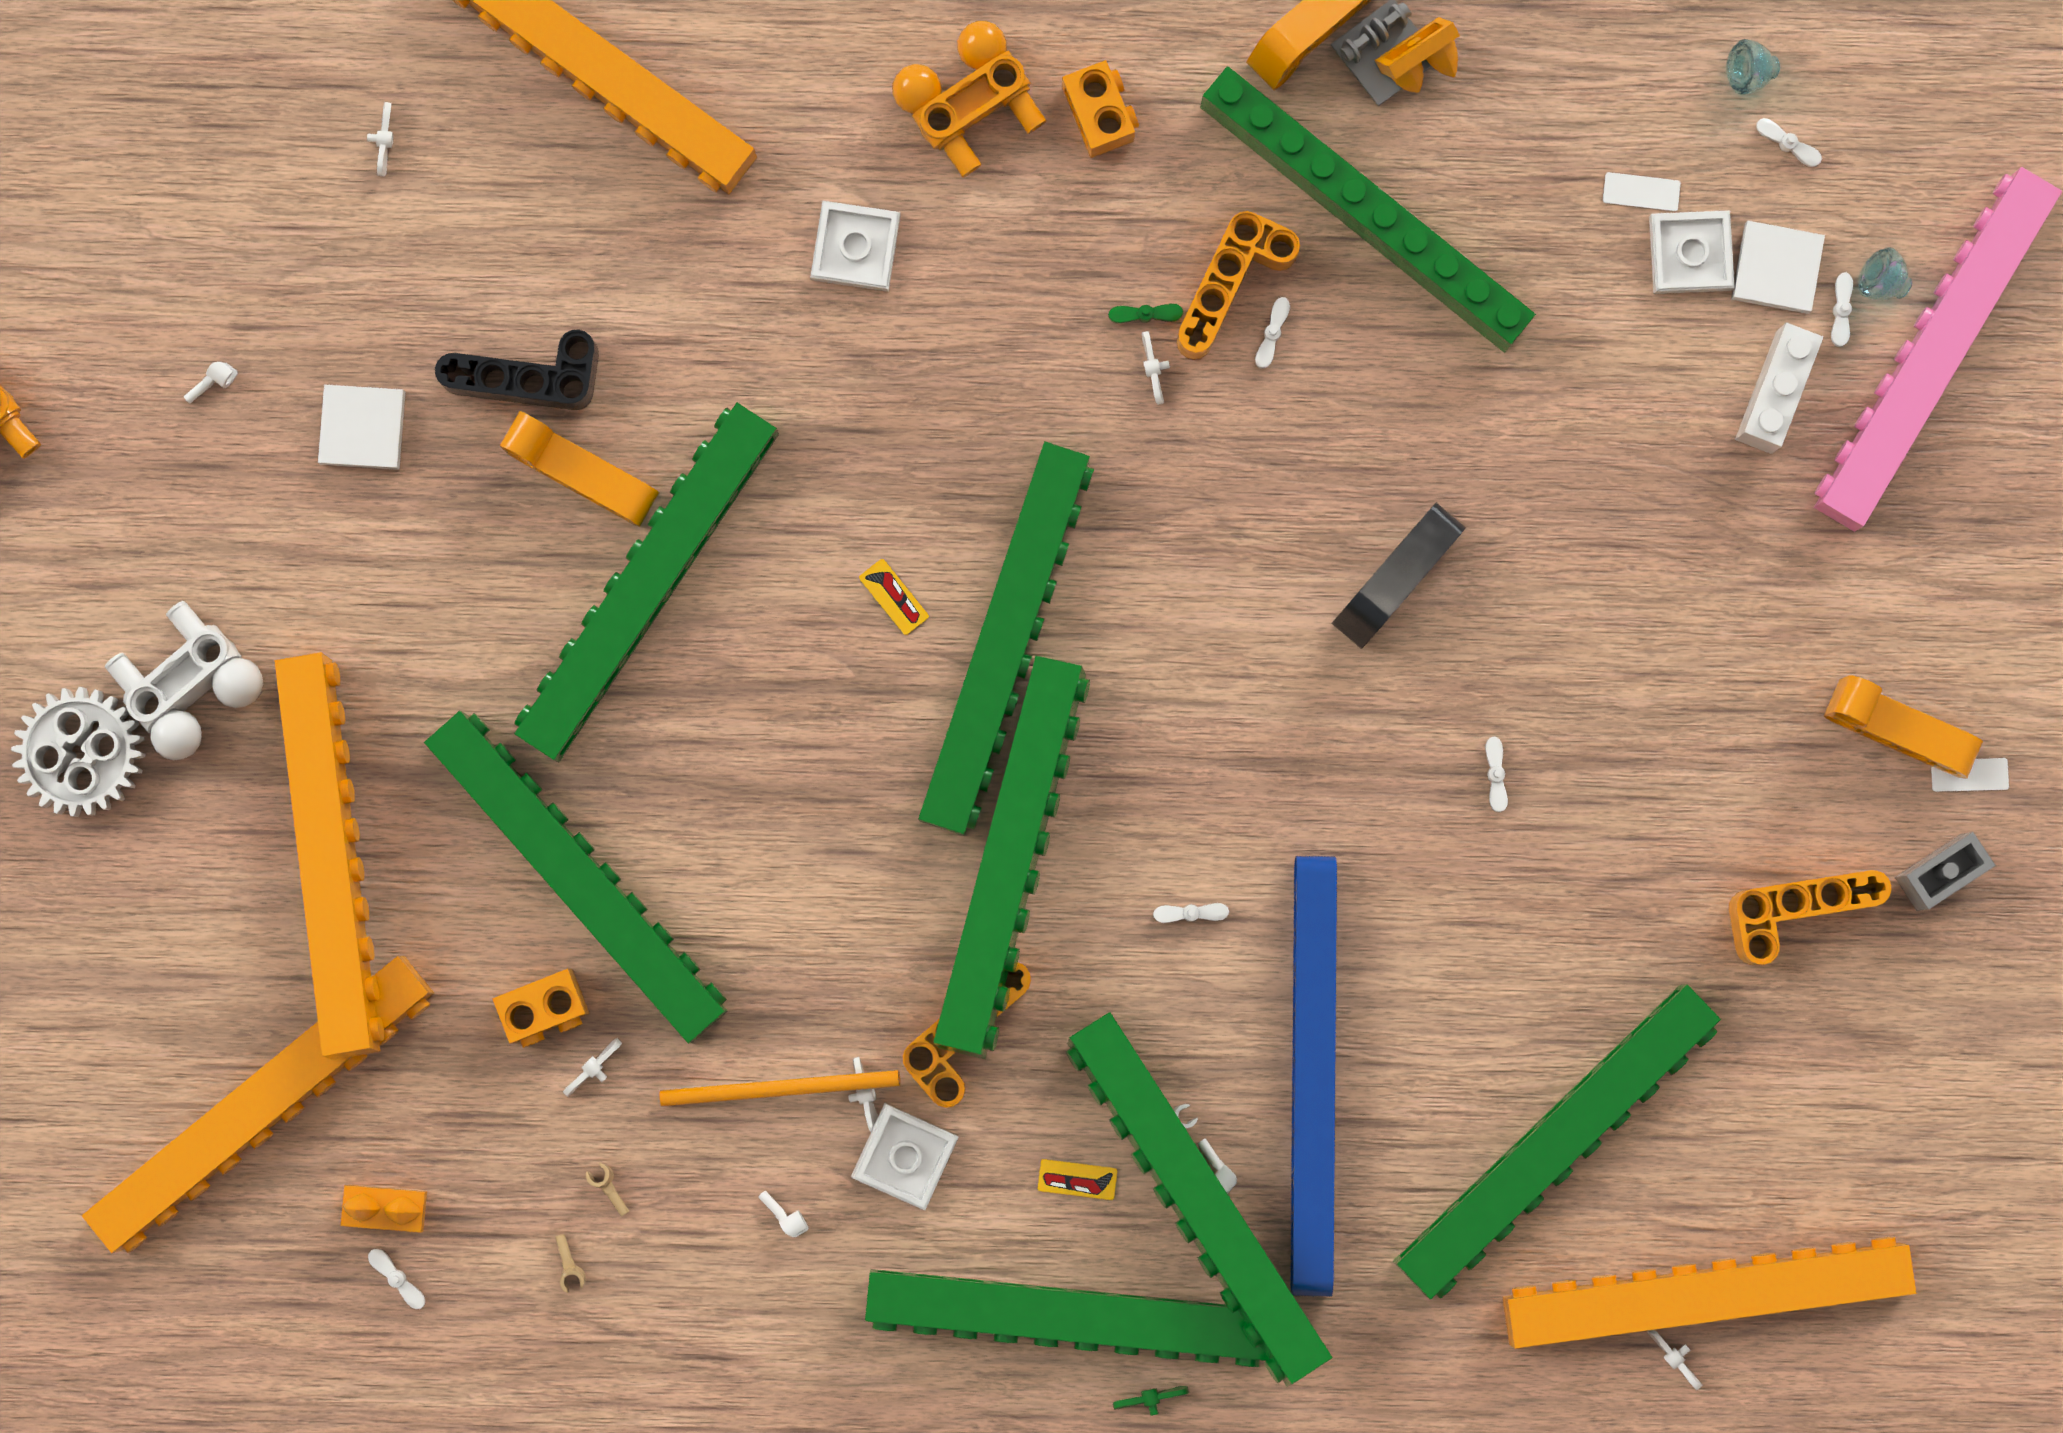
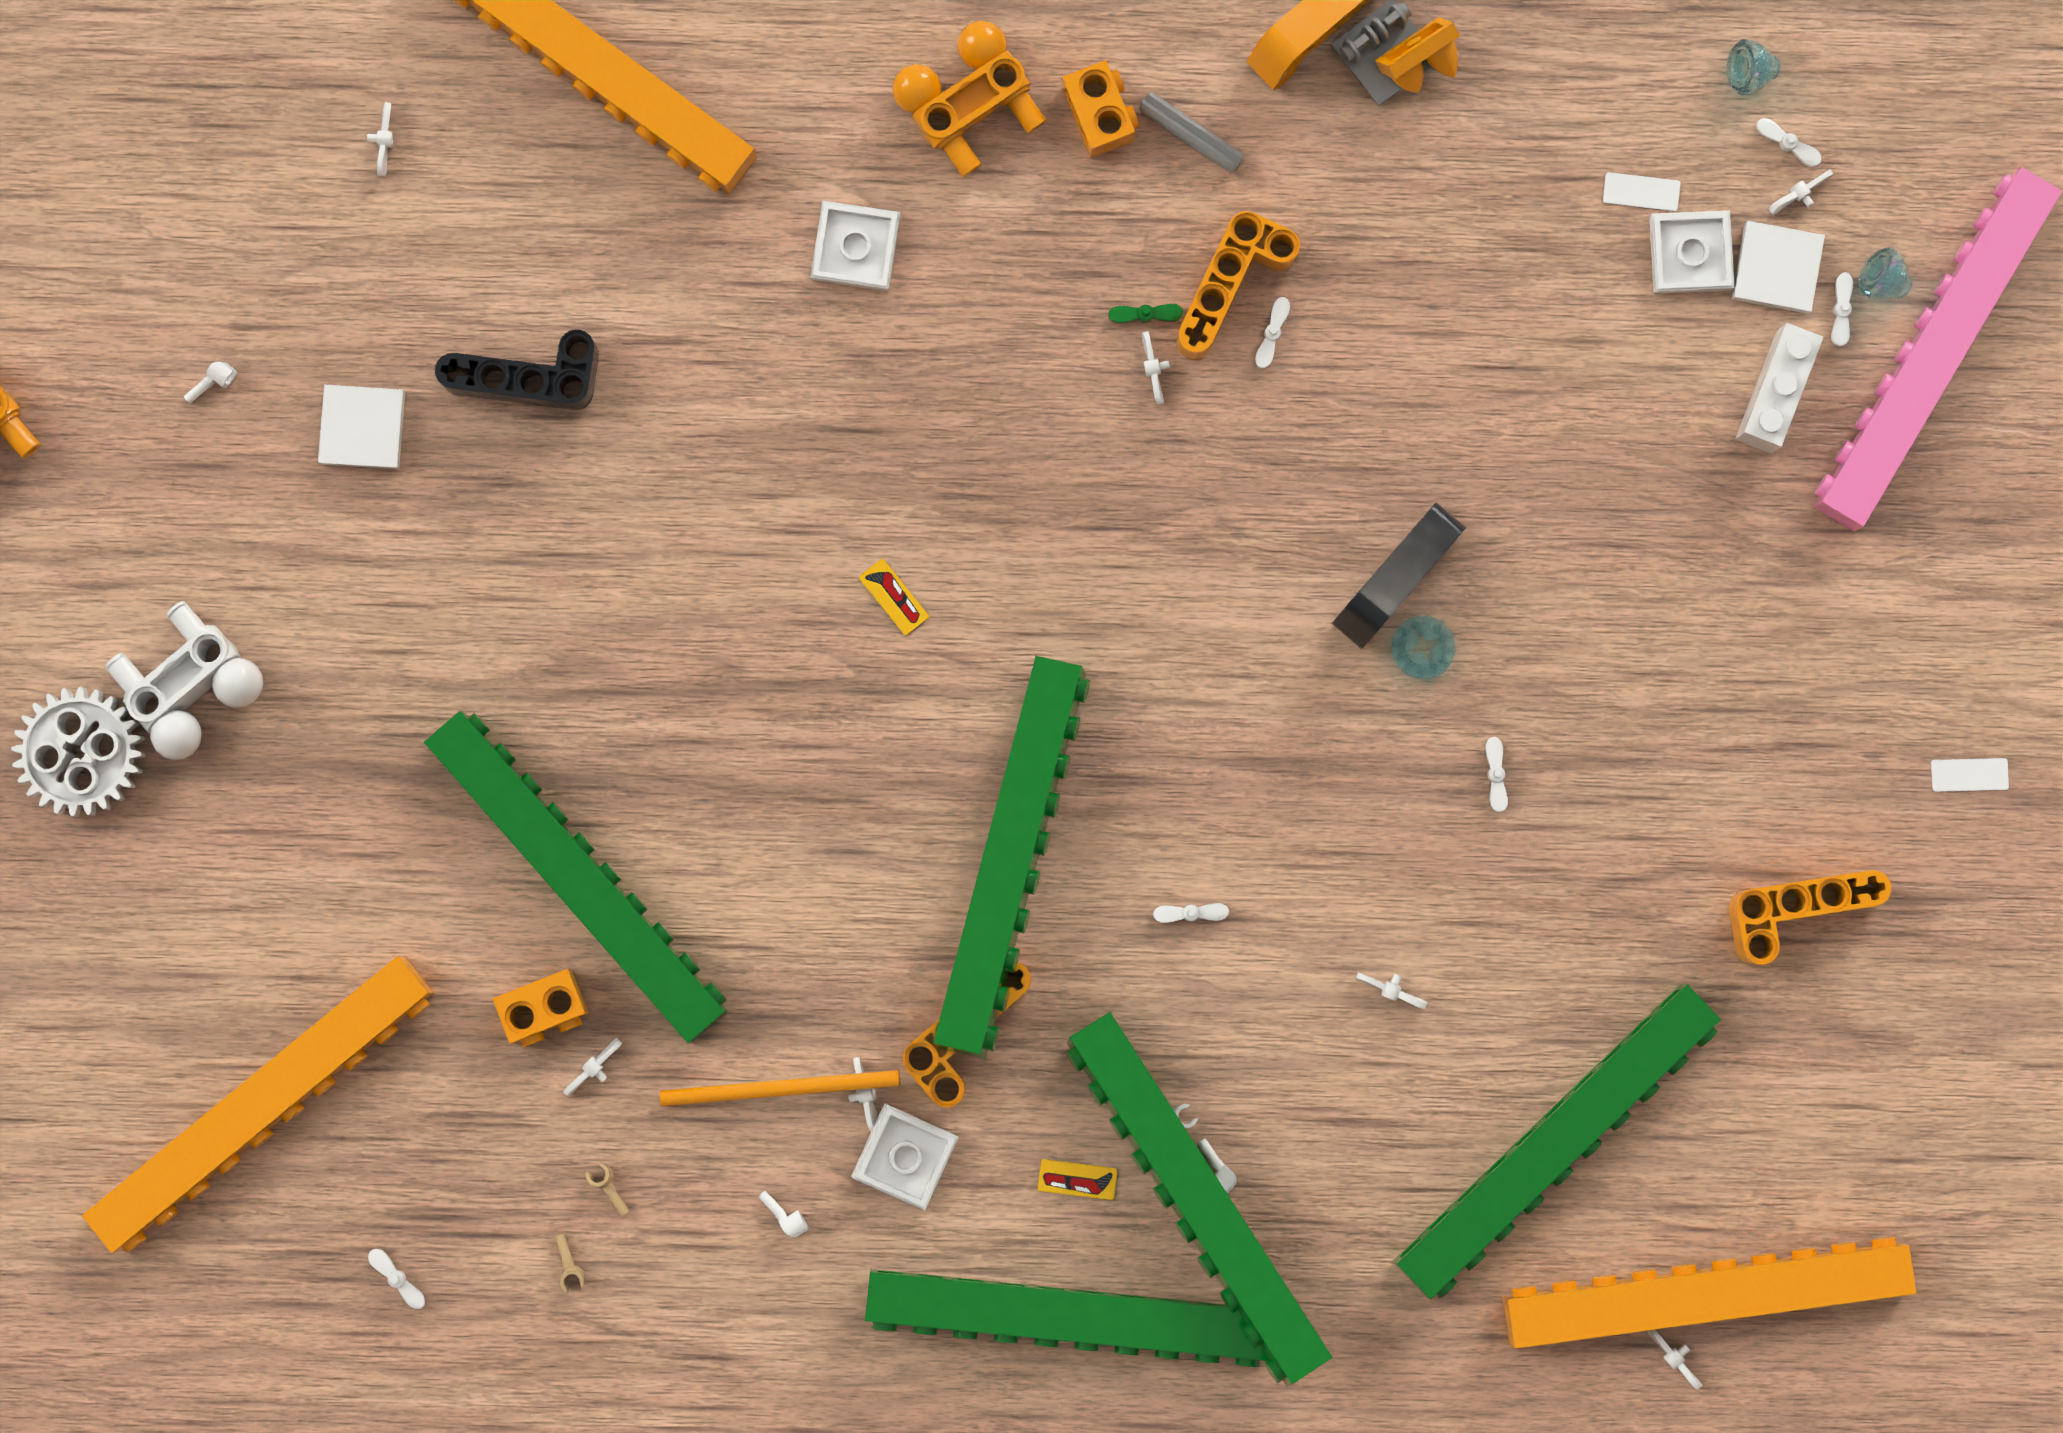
light orange brick [274,652,384,1060] -> none
light orange tile [340,1185,427,1233] -> none
light orange beam [500,411,659,527] -> none
green brick [514,402,779,763] -> none
green brick [918,441,1094,836] -> none
green piece [1113,1386,1189,1416] -> none
green brick [1200,66,1536,353] -> none
blue beam [1290,856,1337,1297] -> none
light orange beam [1824,675,1983,779] -> none
light grey brick [1894,832,1996,911] -> none
none -> light grey axle [1139,92,1244,173]
none -> white piece [1355,972,1428,1009]
none -> clear light blue gear [1392,615,1456,679]
none -> white piece [1769,169,1833,215]

